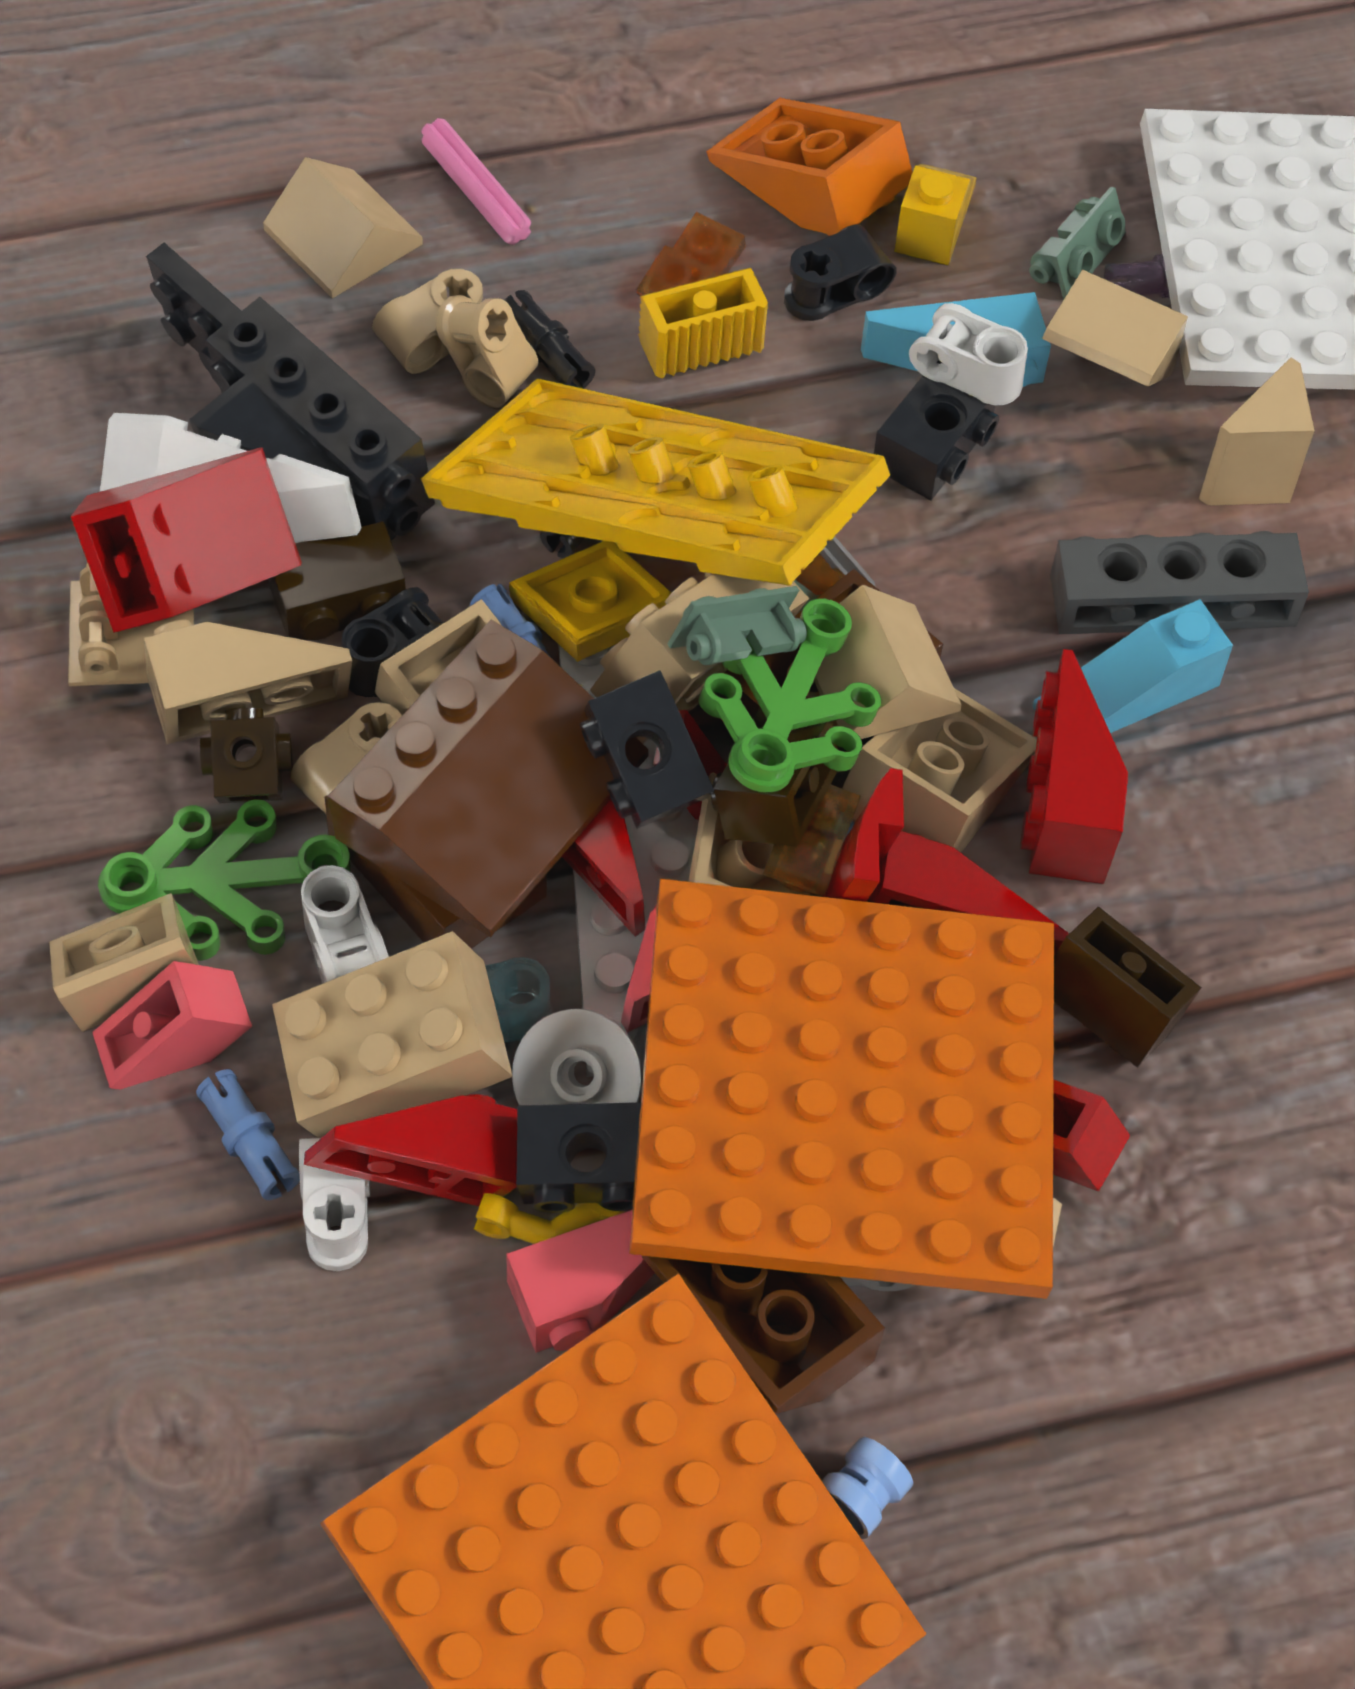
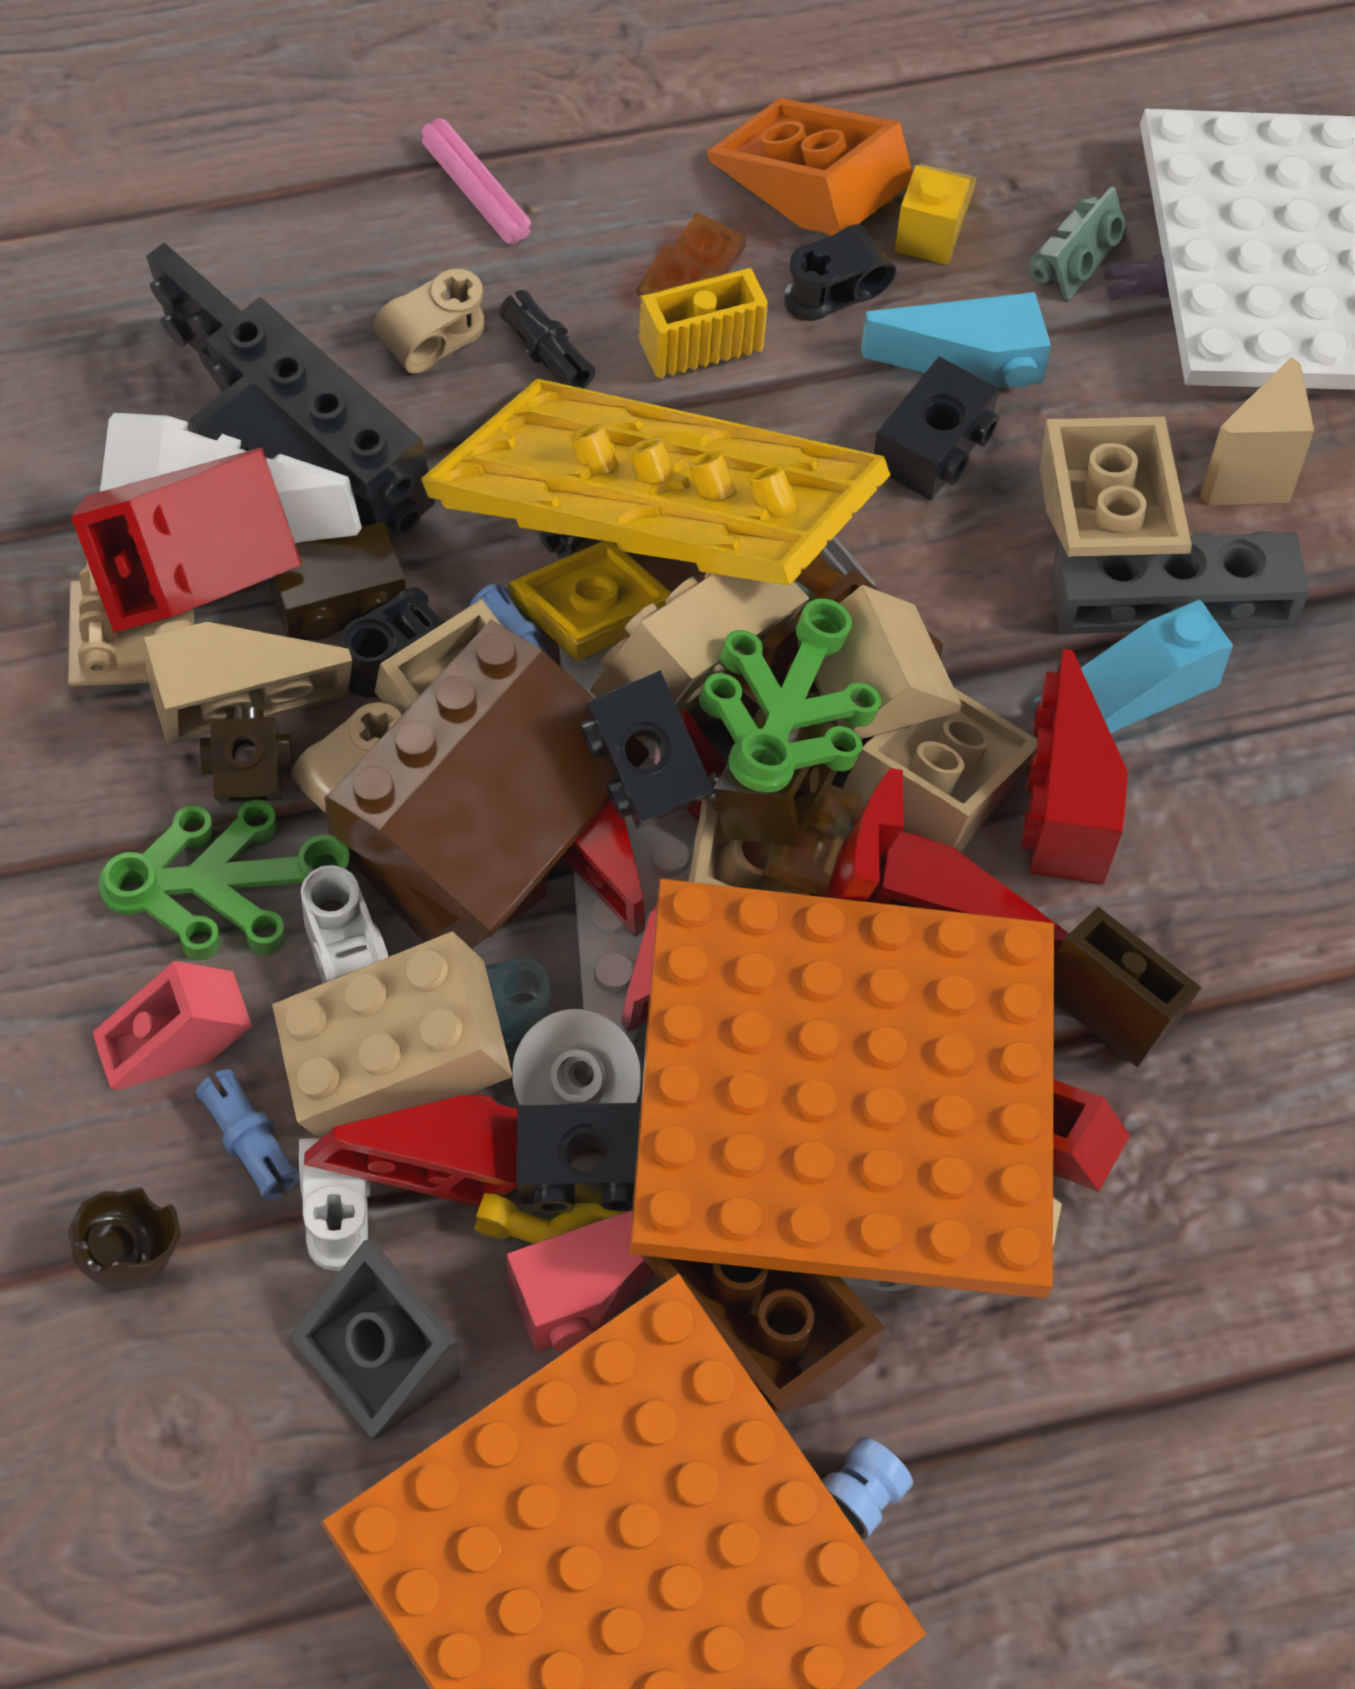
tan slope [49,893,199,1032] -> none
tan slope [263,157,423,299] -> none
tan piece [436,295,538,408] -> none
sand green hinge [667,586,807,666] -> none
white piece [909,303,1028,405] -> none
tan slope [1042,270,1188,387] -> none
none -> dark brown hair [68,1187,181,1289]
none -> dark grey slope [289,1239,460,1440]
none -> tan slope [1039,416,1192,557]

